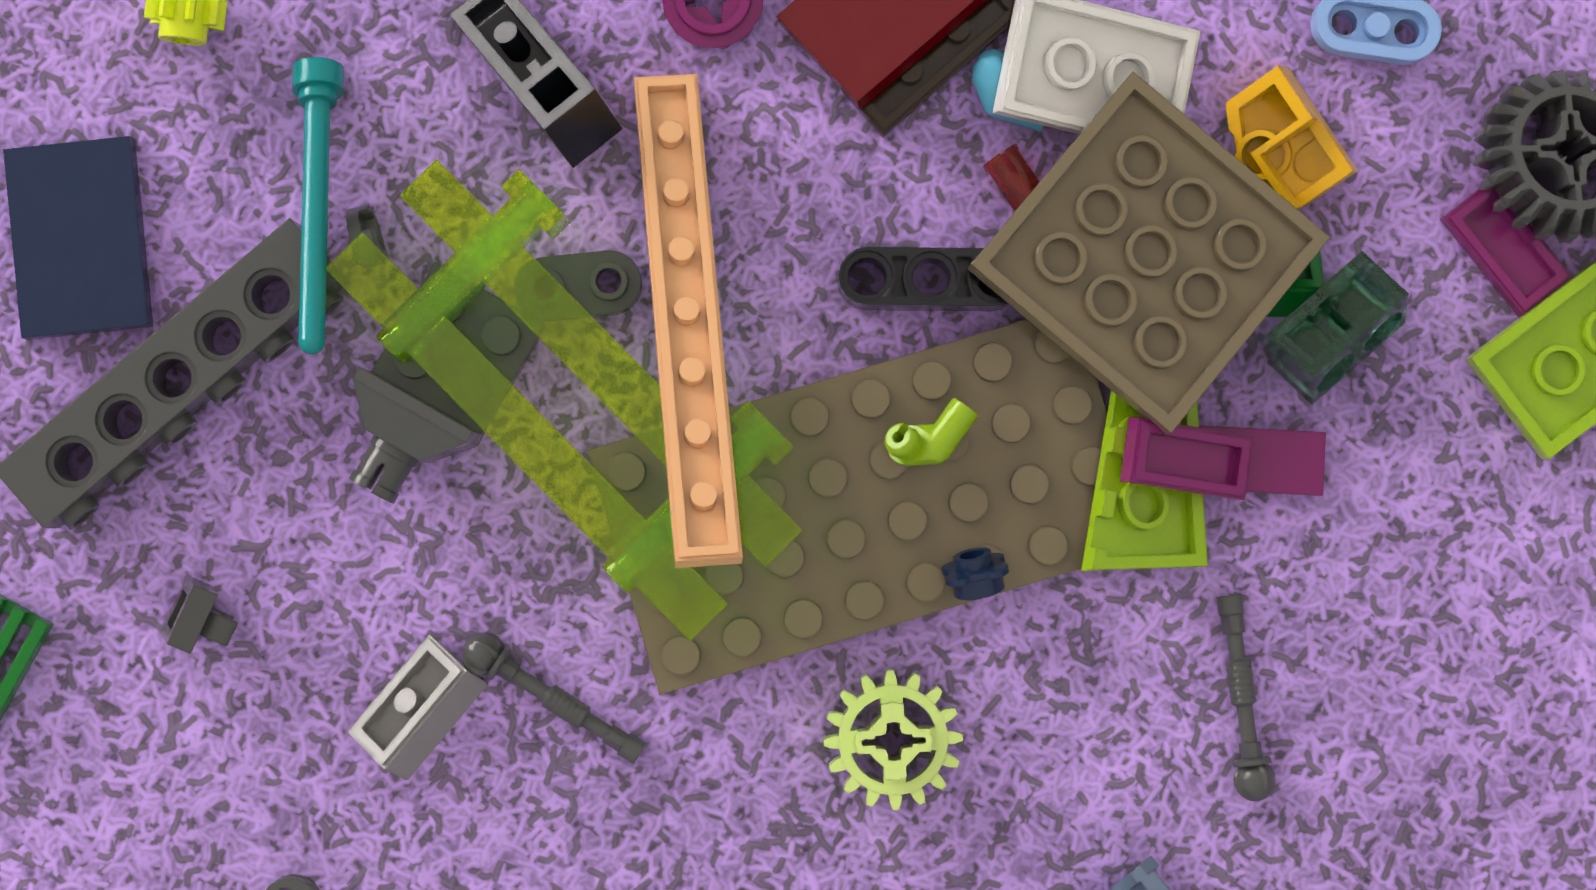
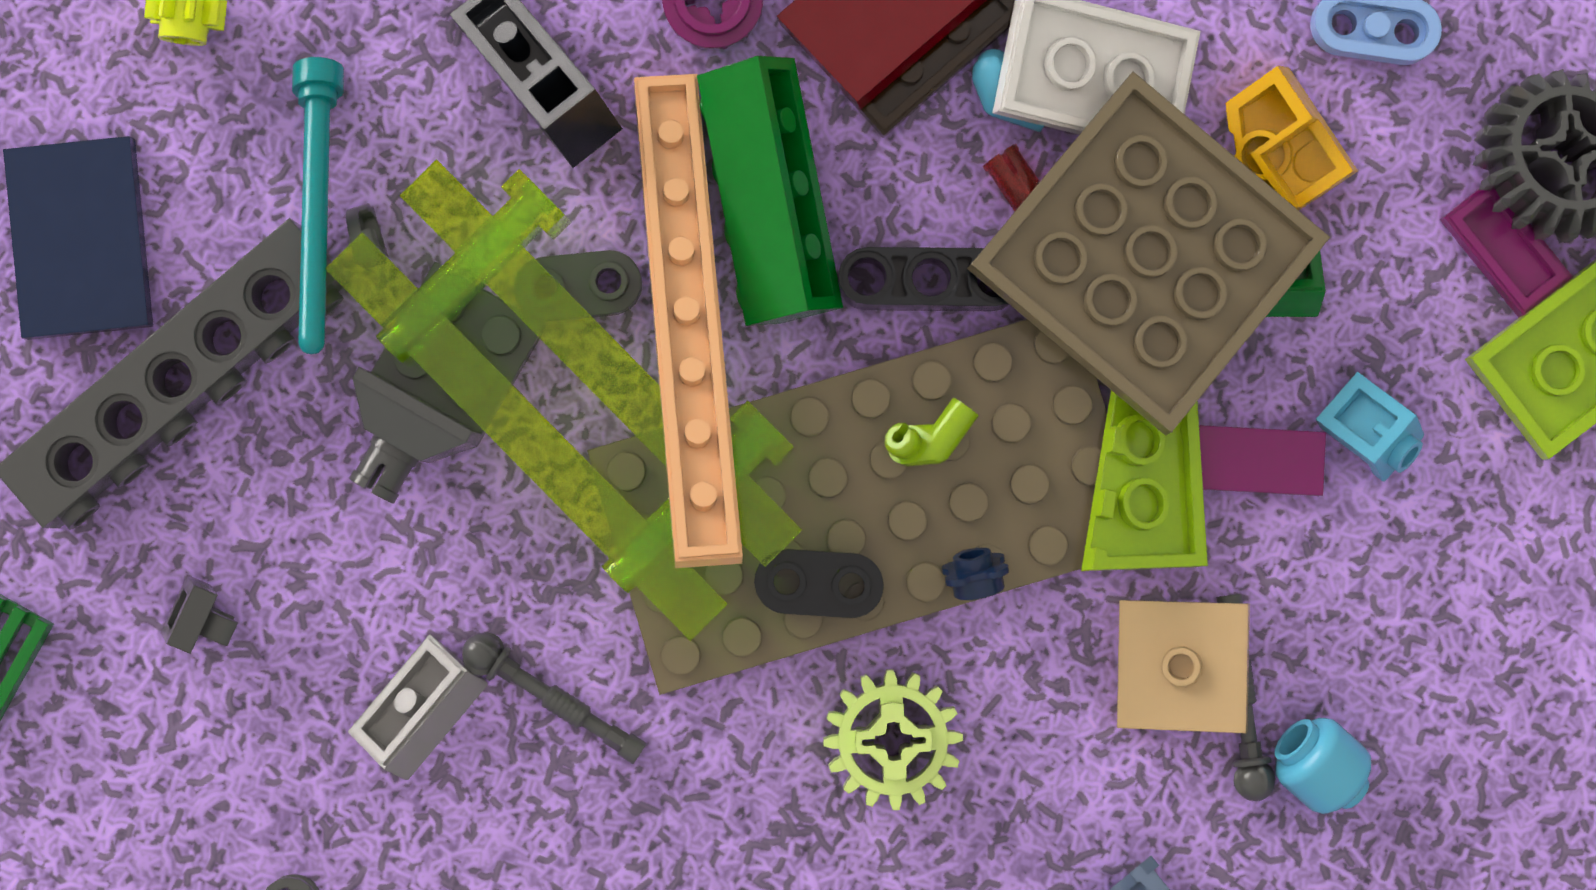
magenta tile [1120,417,1254,500] -> none
clear green brick [1267,251,1409,405] -> none
none -> green brick [697,56,843,326]
none -> black plate [754,549,884,618]
none -> tan plate [1117,600,1250,733]
none -> medium azure head [1275,718,1371,814]
none -> medium azure bracket [1316,372,1424,482]

